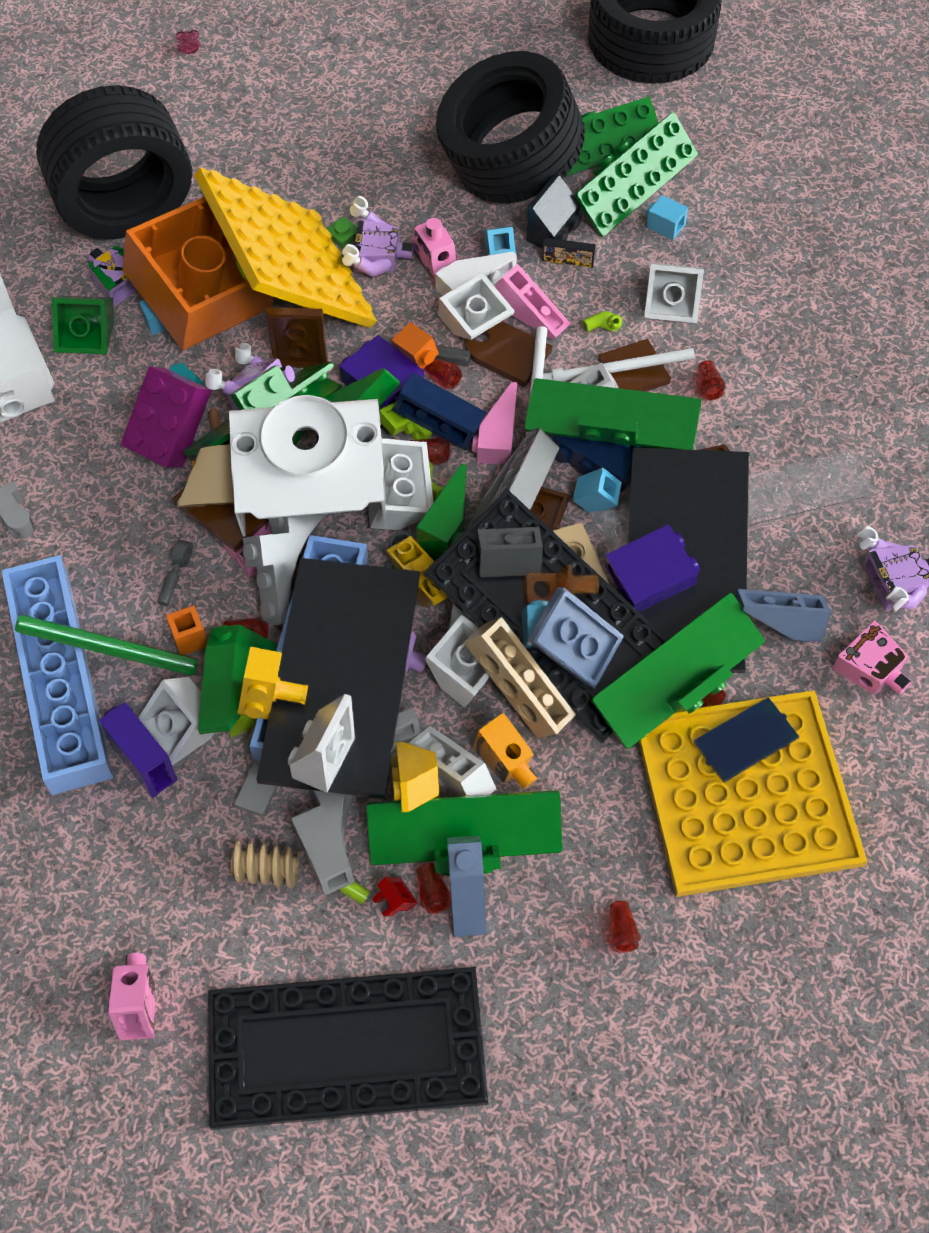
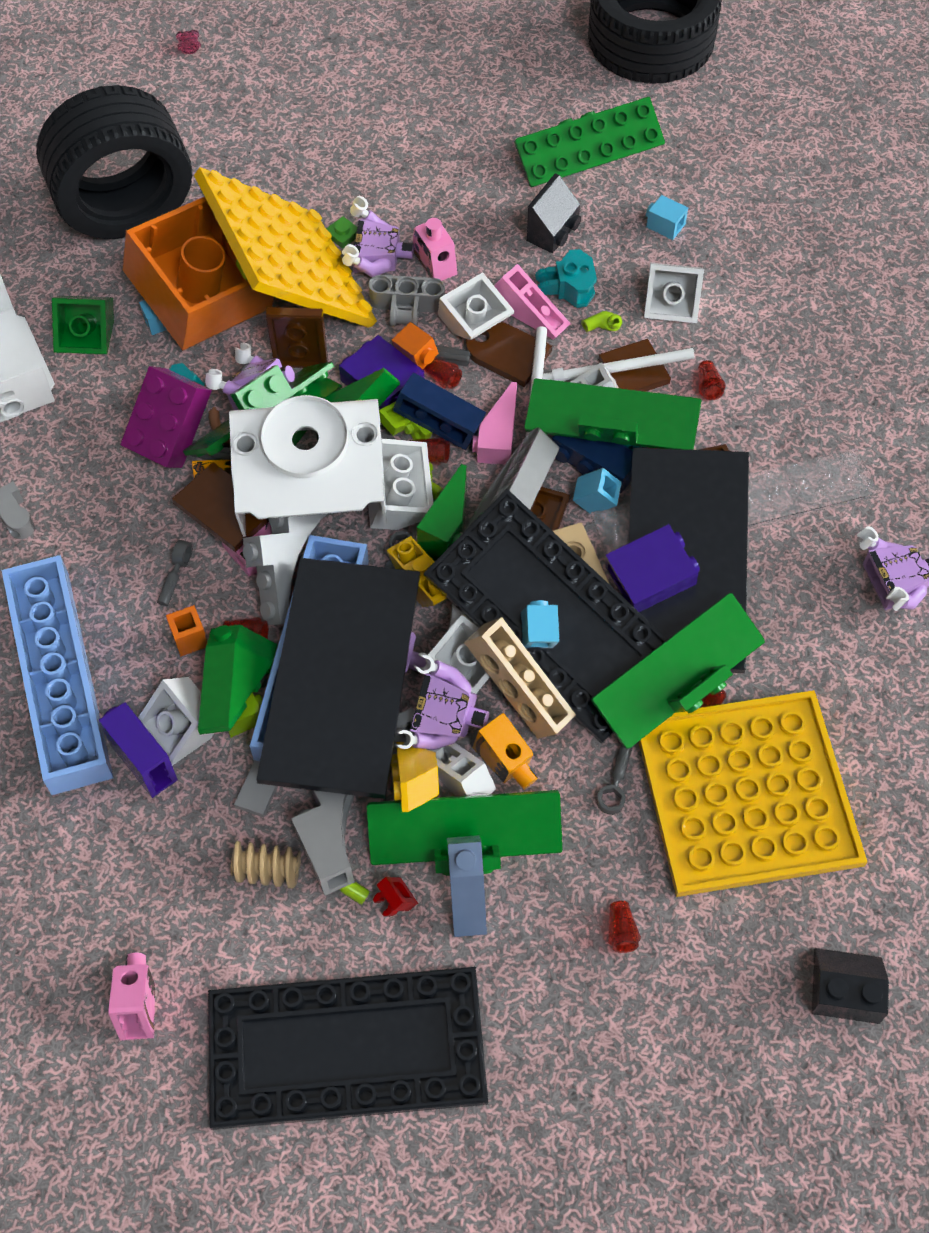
green axle [15,614,198,676] -> none
torso [88,246,138,307] -> none
tan slope [177,445,234,507] -> none
yellow brick [237,647,308,719] -> none
white slope [288,694,355,793] -> none
clear red cone [416,863,451,914] -> none
white slope [435,252,517,296] -> none
black tyre [436,51,585,203] -> none
dark grey panel [477,527,543,577] -> none
medium azure brick [483,226,516,256] -> none
clear orange bracket [526,565,599,604] -> none
sand blue tile [527,587,624,689] -> none
tile [542,238,596,268] -> none
bracket [575,112,698,237] -> none
clear blue piece [694,697,799,783] -> none
sand blue slope [736,589,832,642] -> none
bright pink torso [833,621,912,695] -> none
none -> light grey piece [368,275,445,327]
none -> lavender torso [394,652,489,750]
none -> teal hinge [535,249,597,308]
none -> dark grey piece [597,744,632,815]
none -> black slope [812,948,889,1024]

